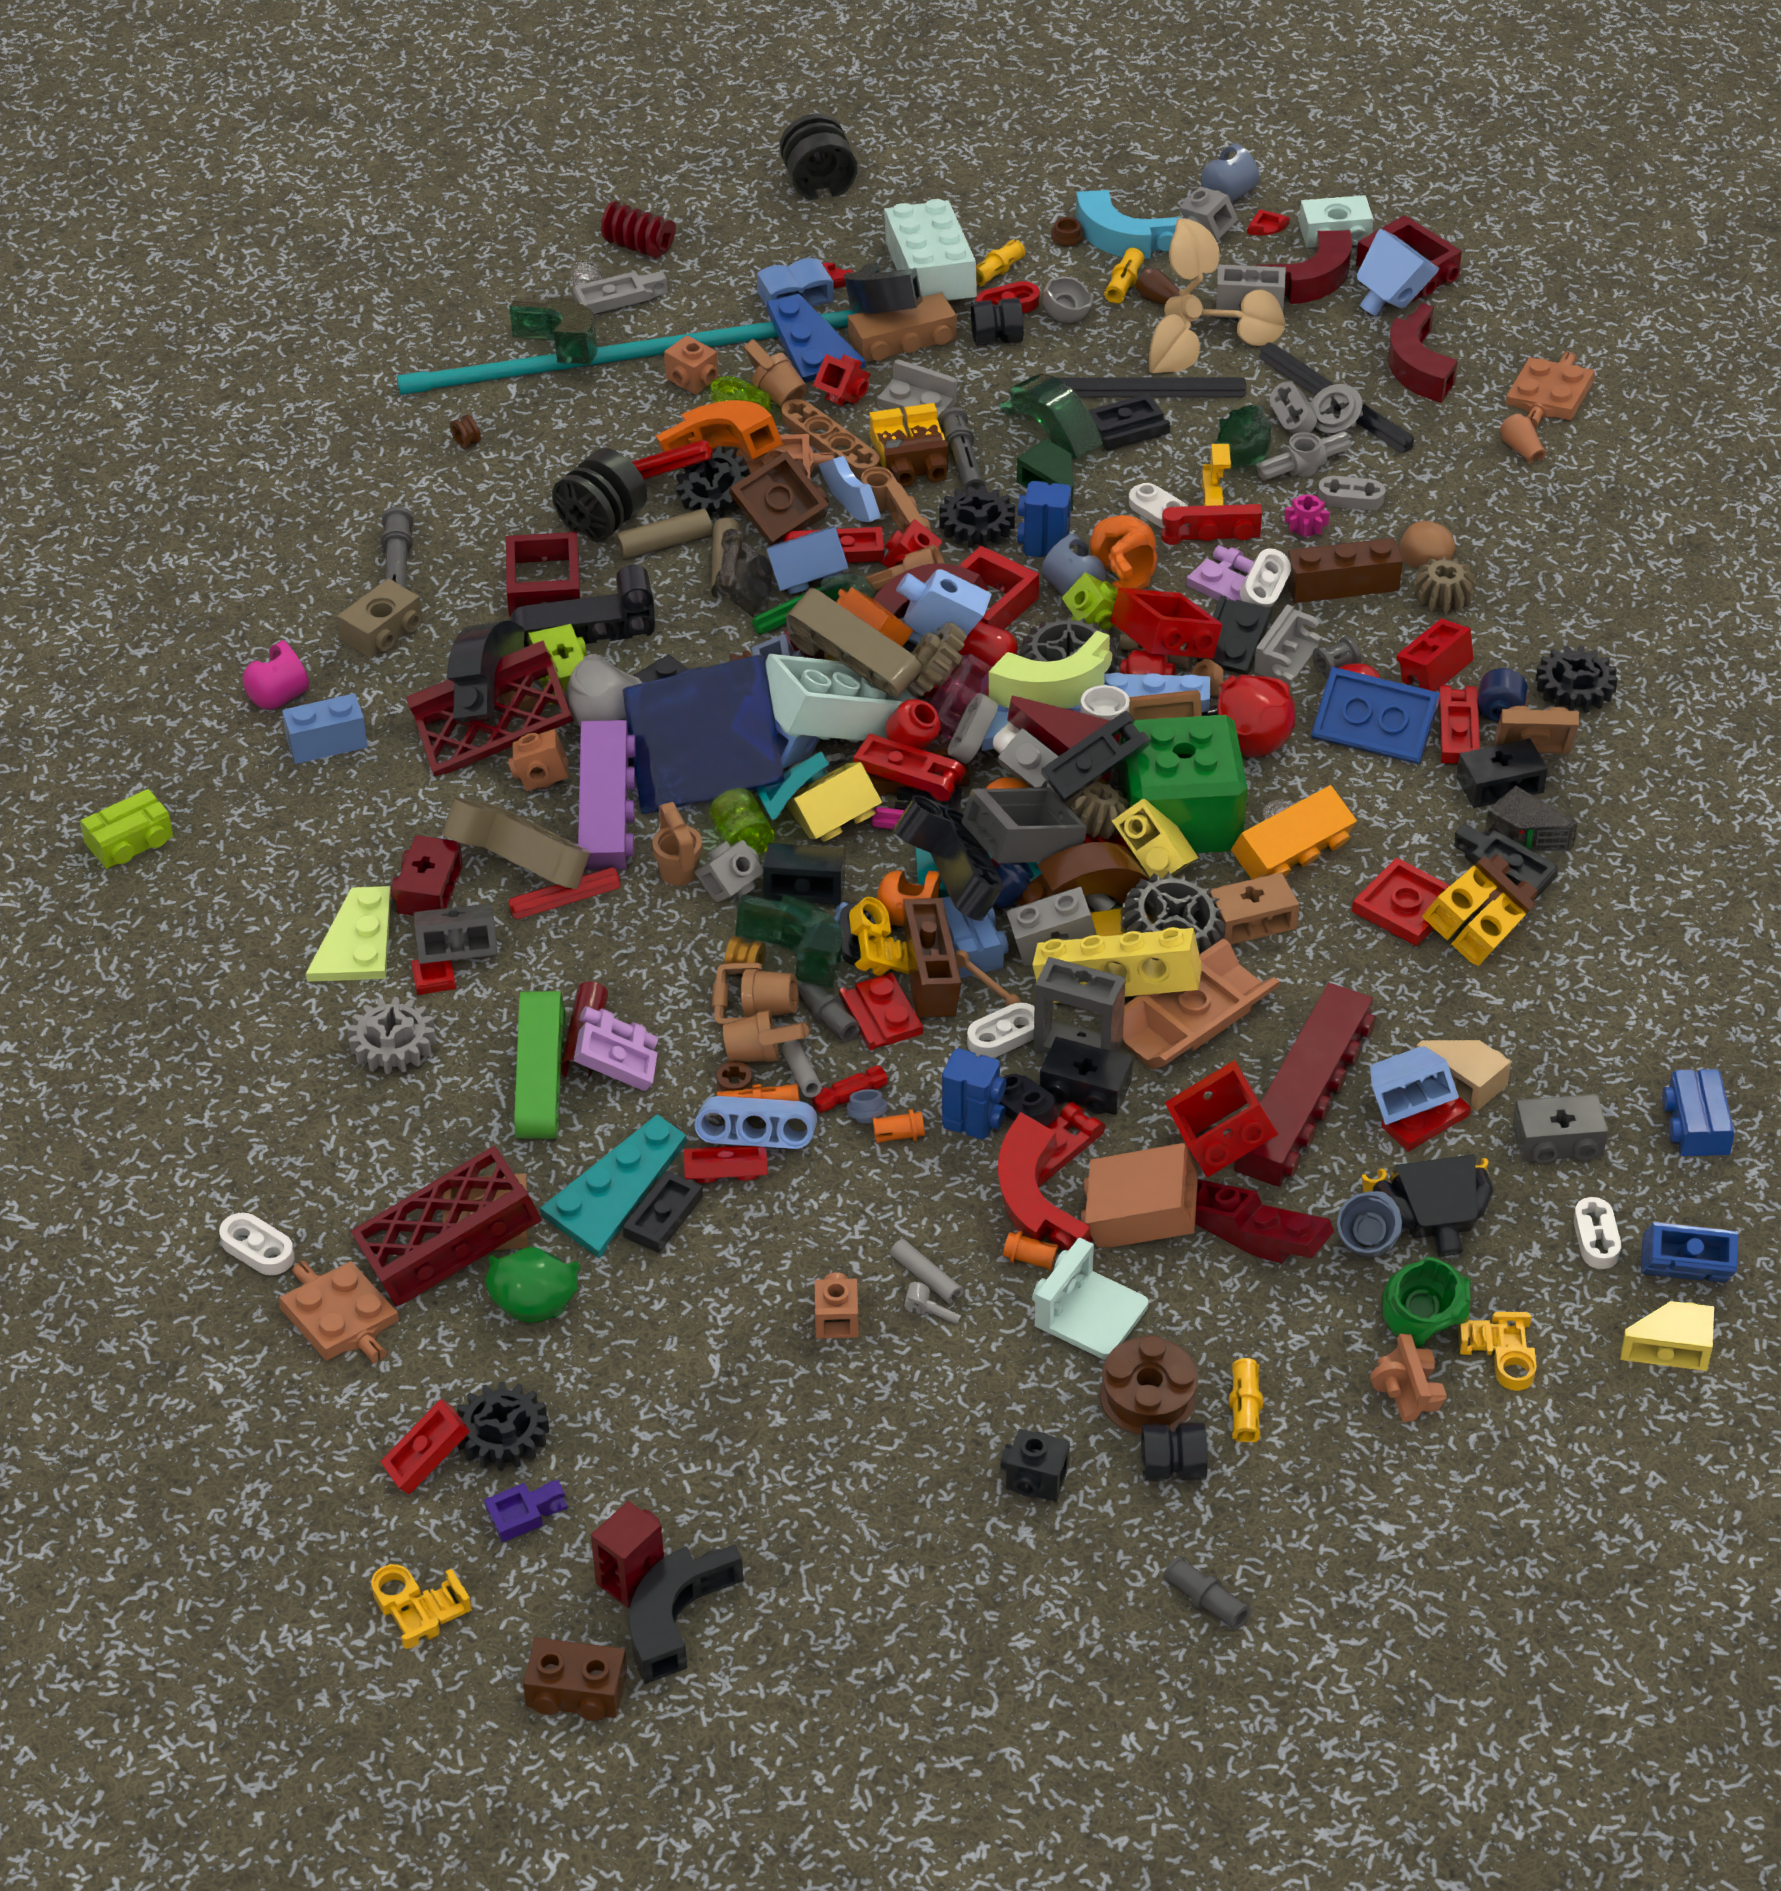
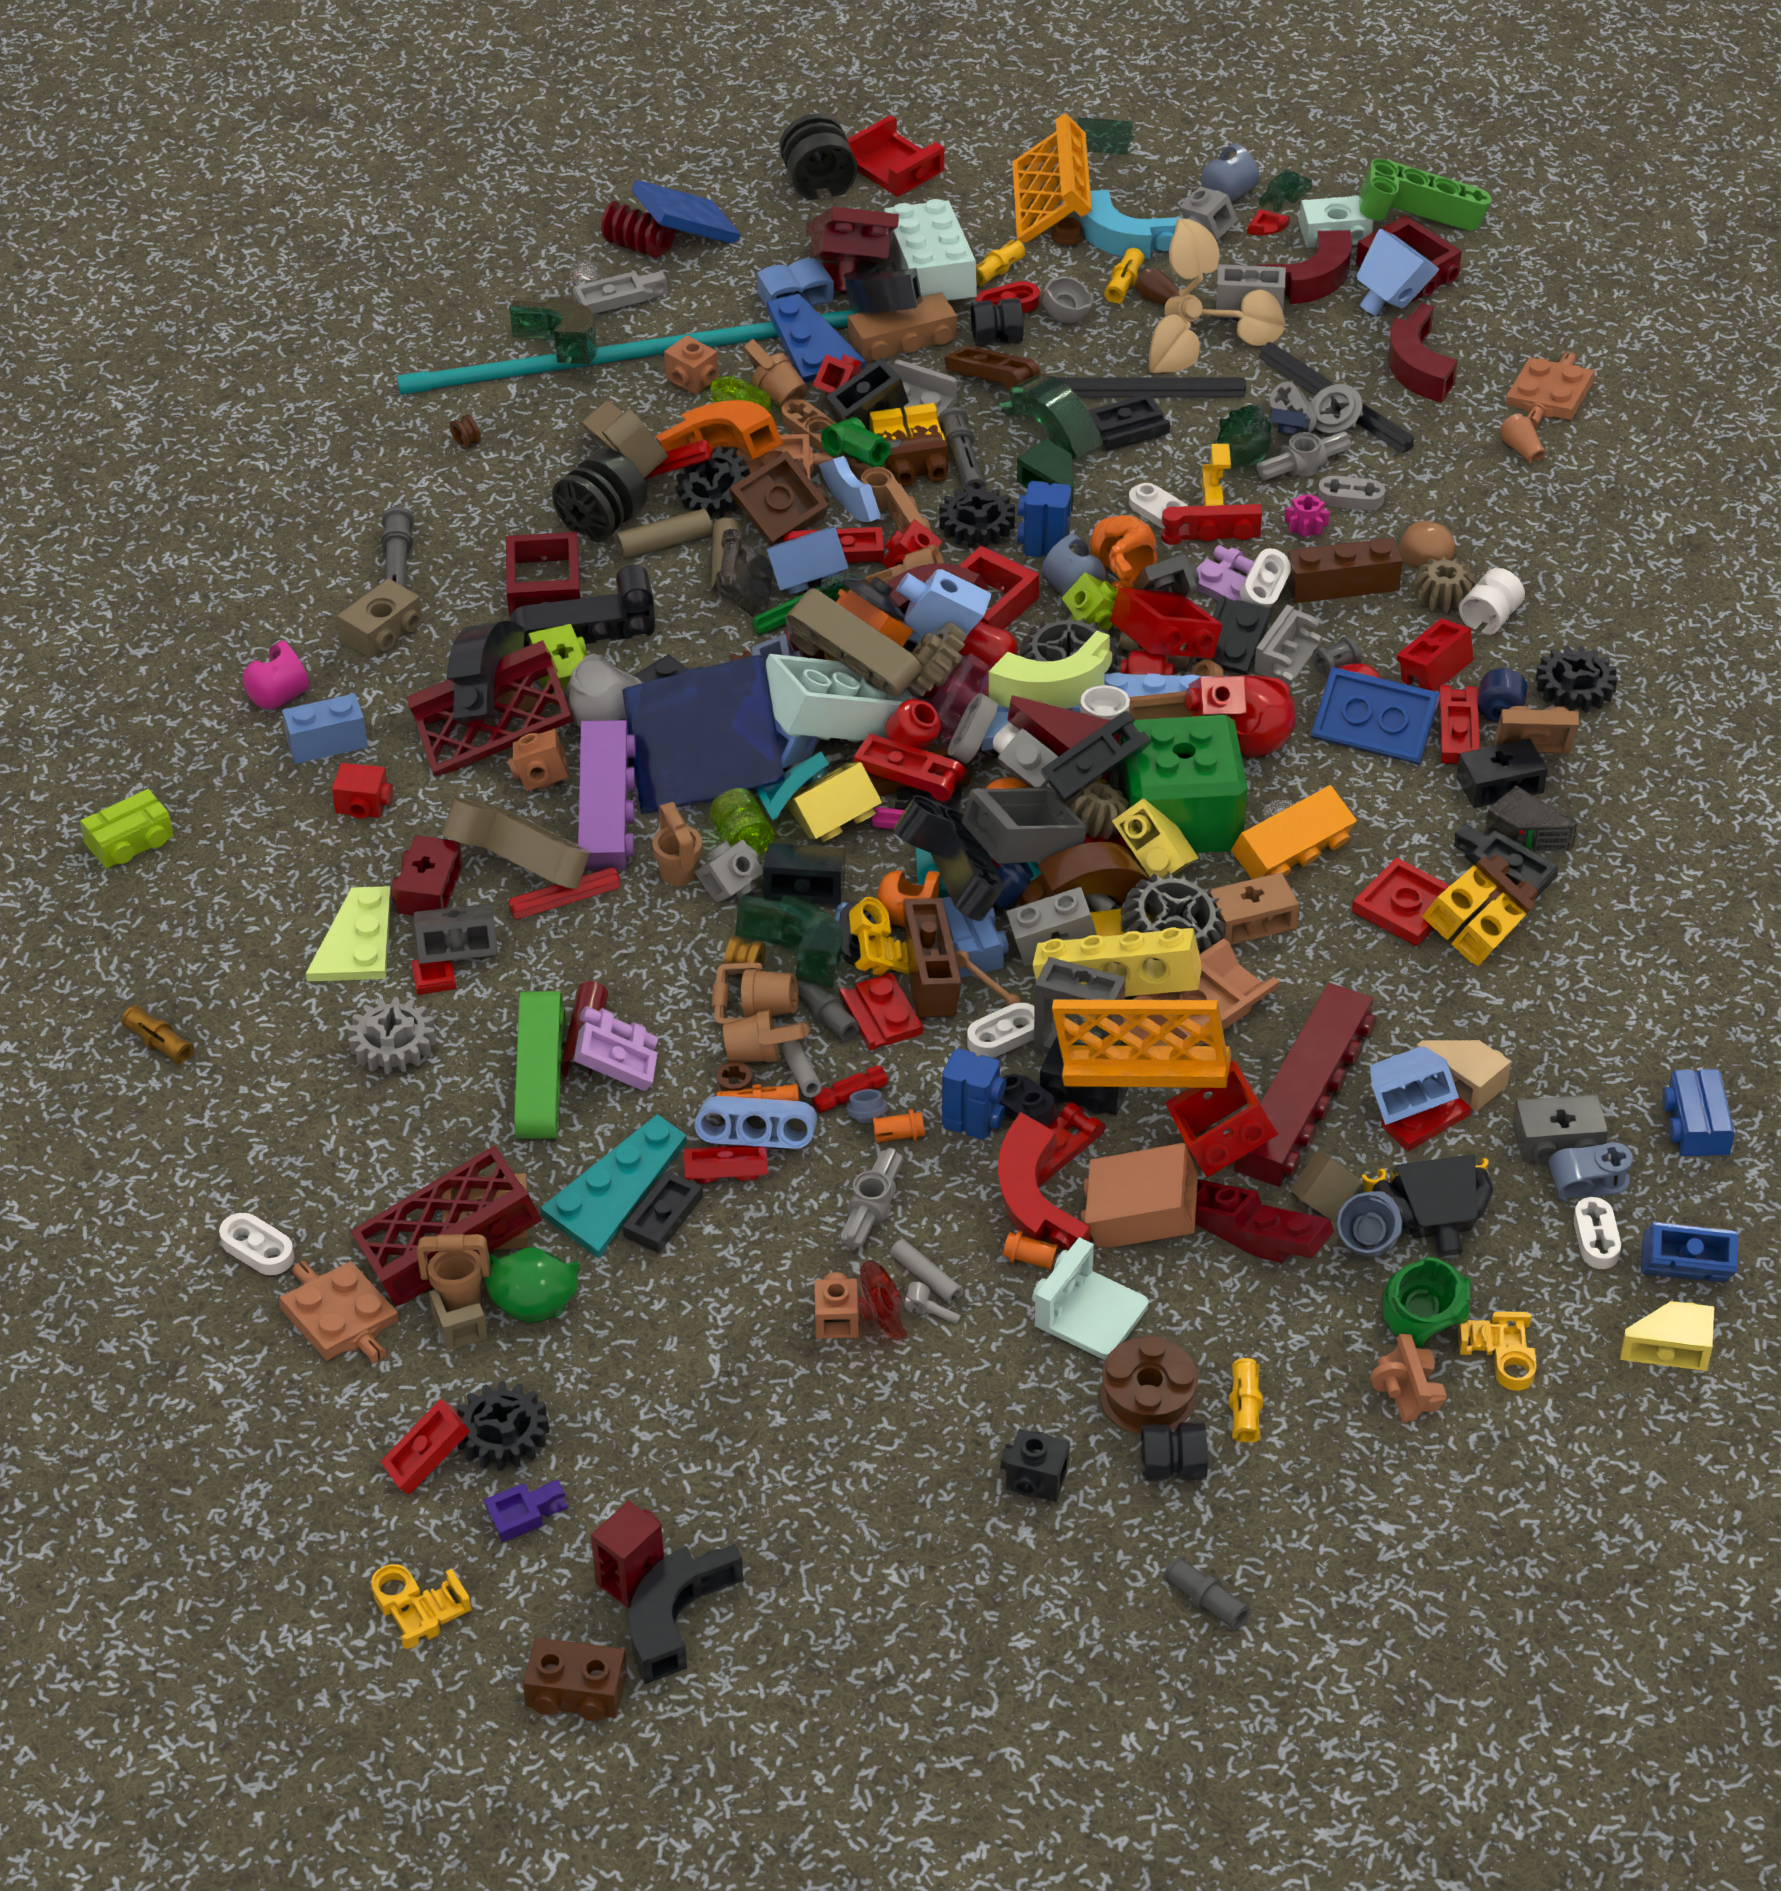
none -> pearl gold pin [121,1005,195,1065]
none -> red brick [332,763,393,819]
none -> medium nougat piece [417,1234,491,1313]
none -> dark tan panel [429,1289,488,1351]
none -> dark tan beam [581,400,668,479]
none -> blue tile [631,180,741,243]
none -> dark red brick [806,206,899,293]
none -> green piece [821,417,891,467]
none -> black brick [826,357,909,431]
none -> light grey axle [840,1148,903,1250]
none -> black dish [841,577,905,621]
none -> red panel [847,115,945,197]
none -> clear red dish [858,1260,908,1341]
none -> reddish brown plate [944,345,1040,390]
none -> light orange fence [1012,113,1092,243]
none -> light orange fence [1052,999,1231,1088]
none -> clear green piece [1077,117,1134,155]
none -> dark grey bracket [1132,554,1199,598]
none -> brick [1185,676,1247,720]
none -> clear green plate [1259,169,1312,213]
none -> dark blue plate [1270,408,1311,437]
none -> dark tan panel [1291,1149,1362,1220]
none -> bright green beam [1359,158,1492,231]
none -> white wheel [1459,568,1525,635]
none -> sand blue piece [1548,1142,1633,1202]

